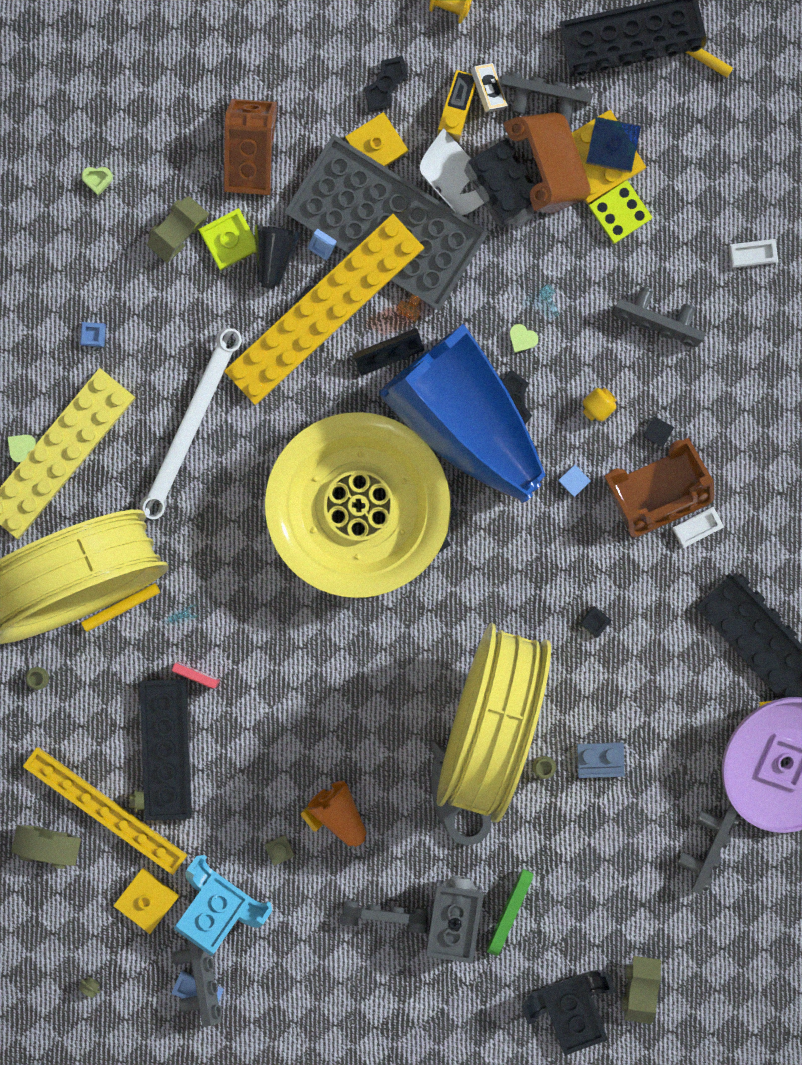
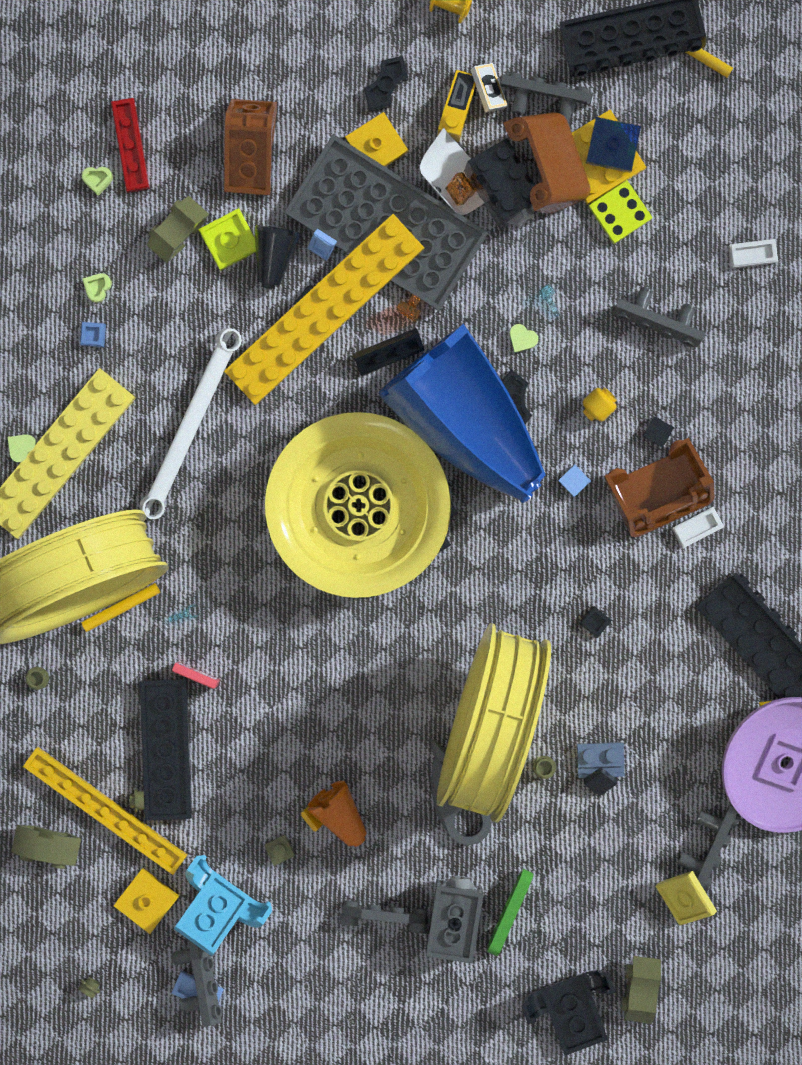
none -> yellowish green tile [82,273,112,303]
none -> red tile [111,98,150,193]
none -> clear orange tile [445,172,477,206]
none -> black tile [584,767,617,797]
none -> light yellow tile [656,871,717,926]

